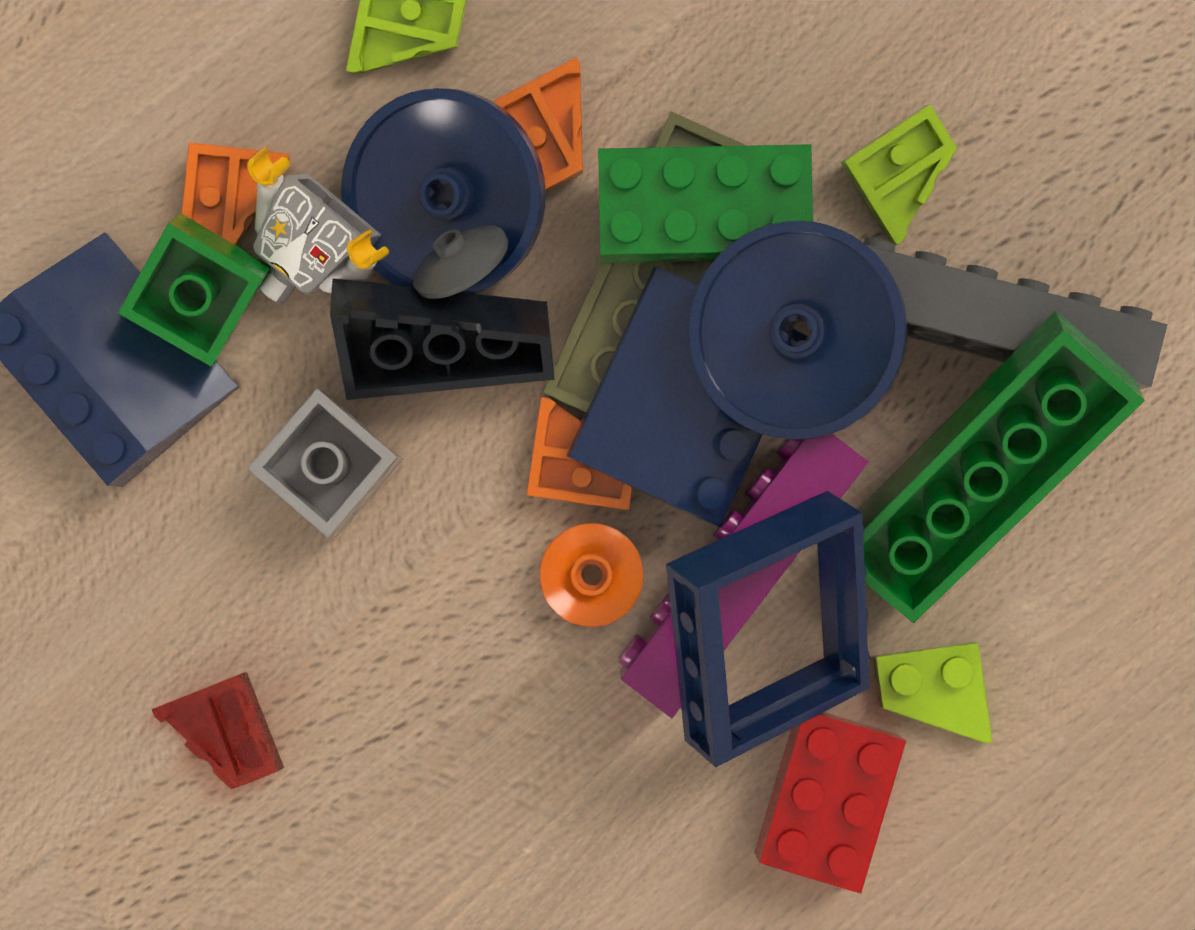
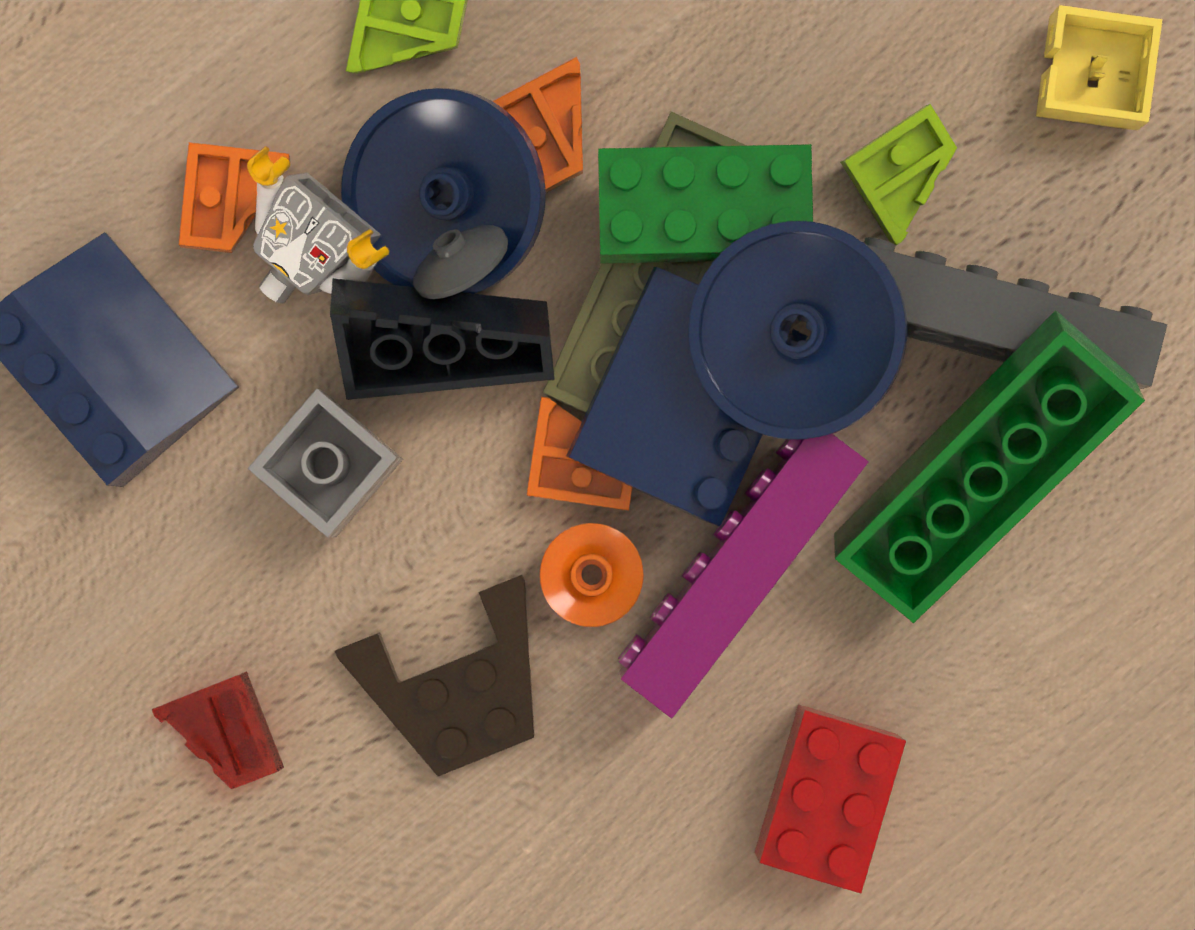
green brick [118,213,271,367] -> none
dark blue window [666,491,870,767] -> none
lime wing [873,642,993,743] -> none
none -> dark brown wing [335,575,535,776]
none -> light yellow piece [1036,5,1162,131]

